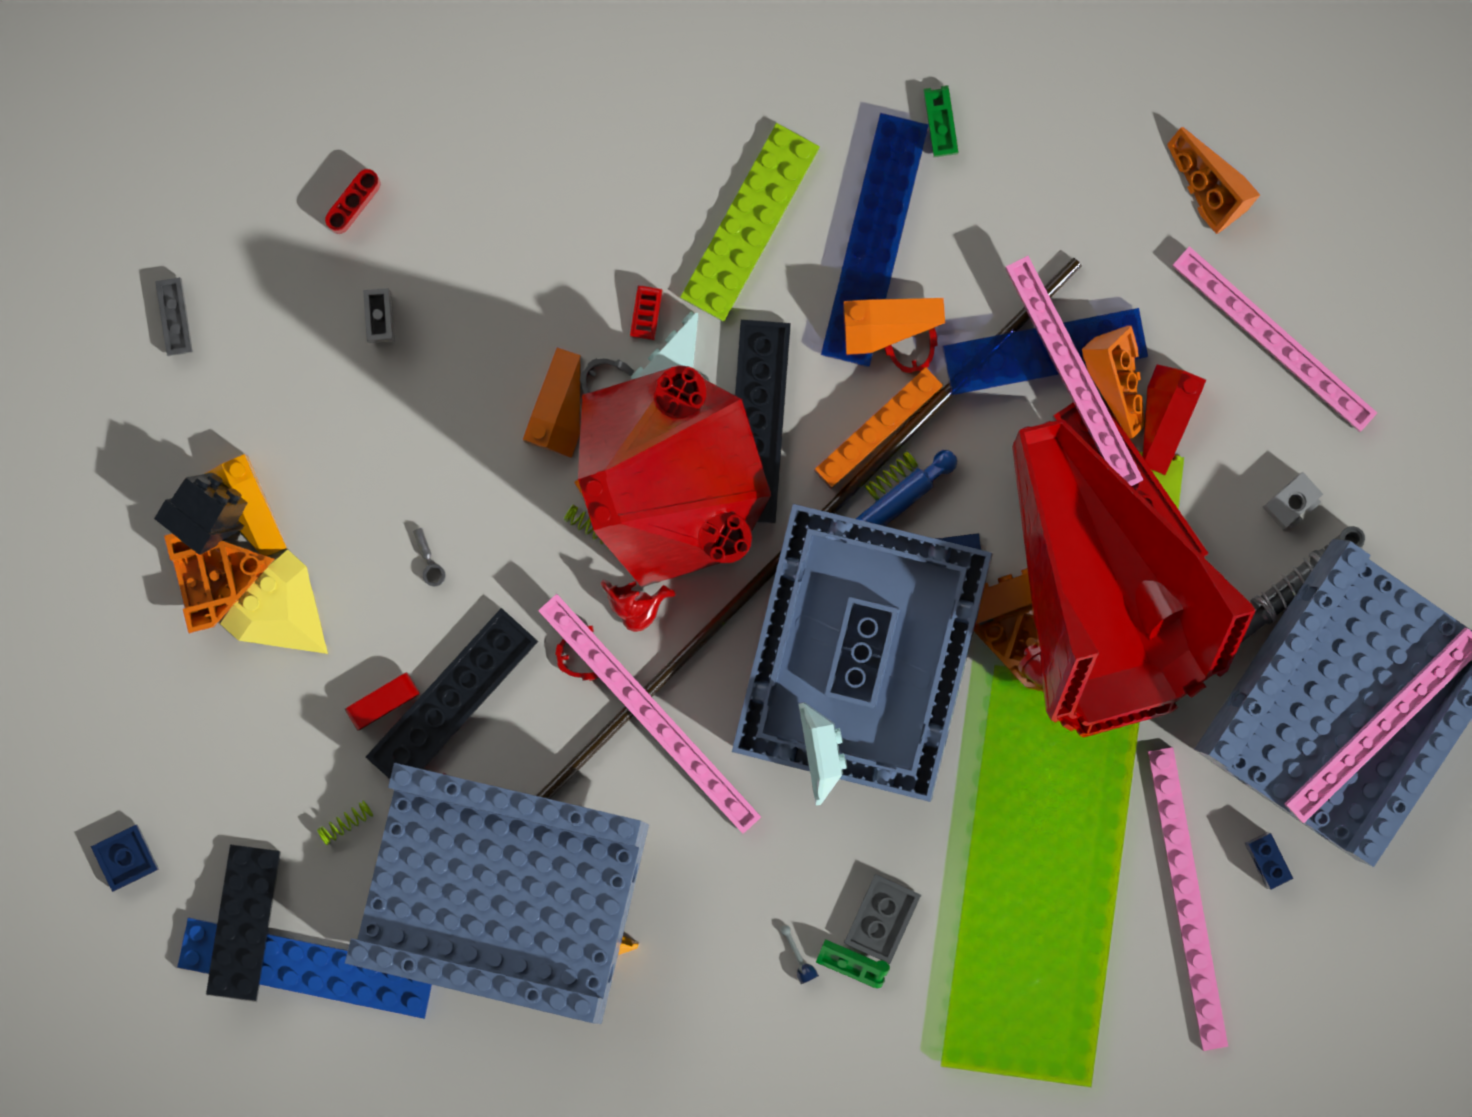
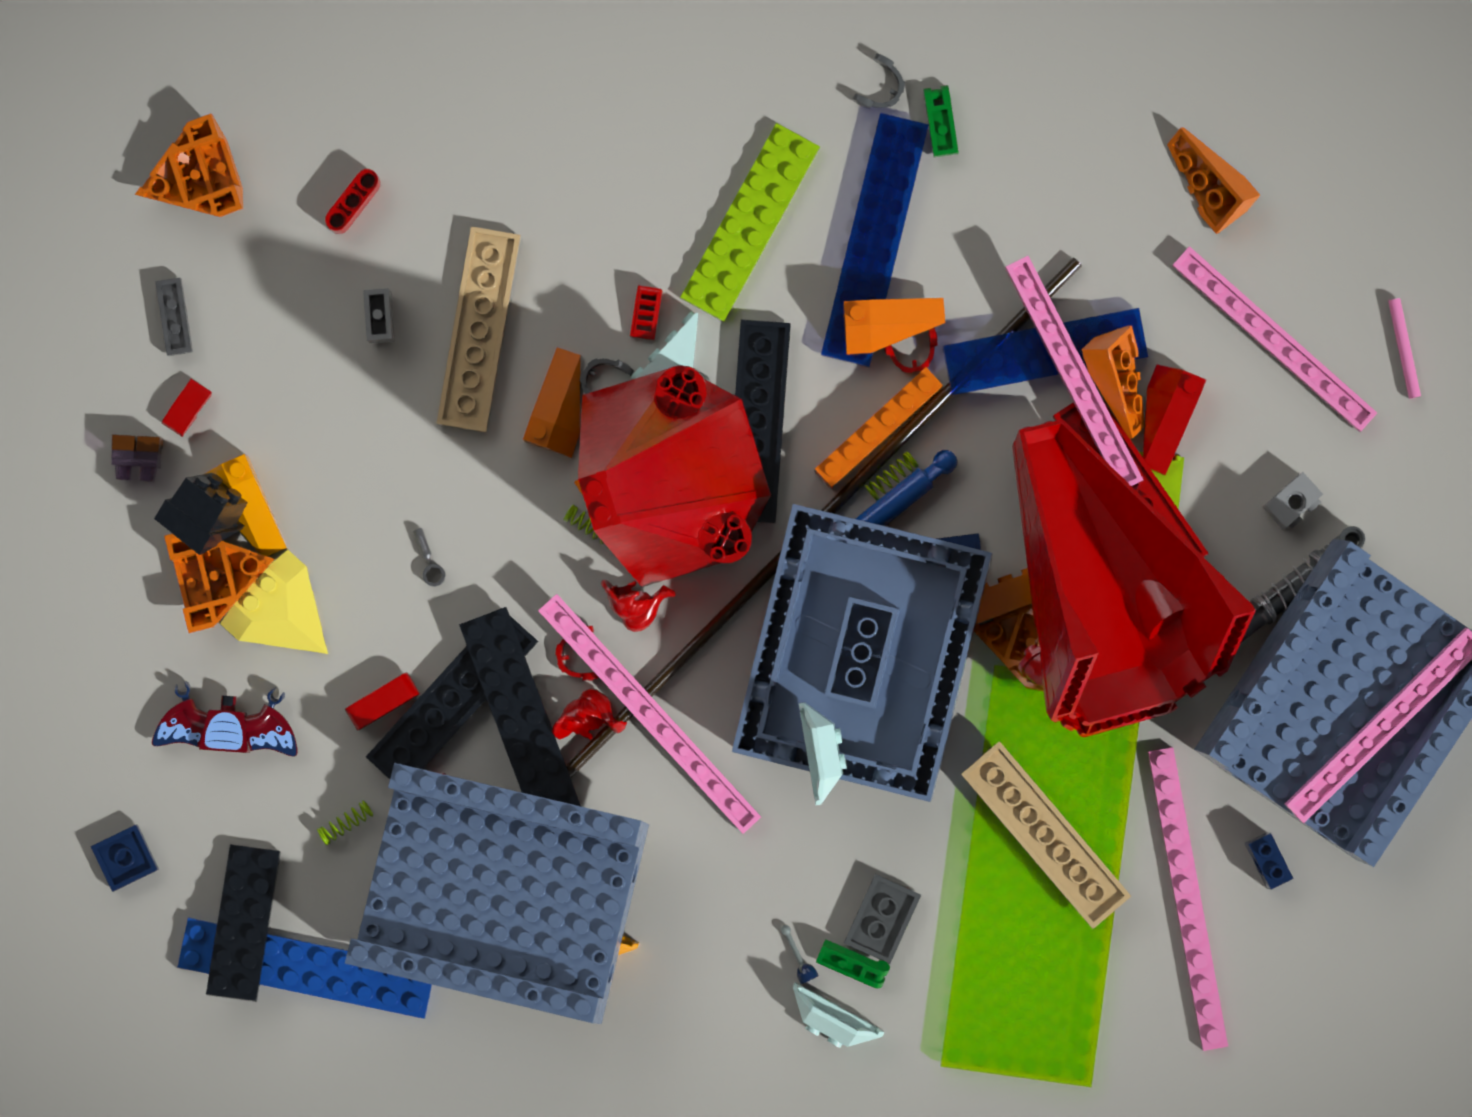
none -> clear purple hips [111,434,164,482]
none -> orange wedge [134,114,243,217]
none -> torso [152,681,298,757]
none -> red slope [161,379,212,437]
none -> tan plate [436,227,521,433]
none -> black plate [459,607,581,806]
none -> red piece [551,689,627,740]
none -> light aqua wedge [793,982,884,1048]
none -> dark grey piece [852,53,905,109]
none -> tan plate [961,741,1131,929]
none -> bright pink piece [1388,298,1421,399]

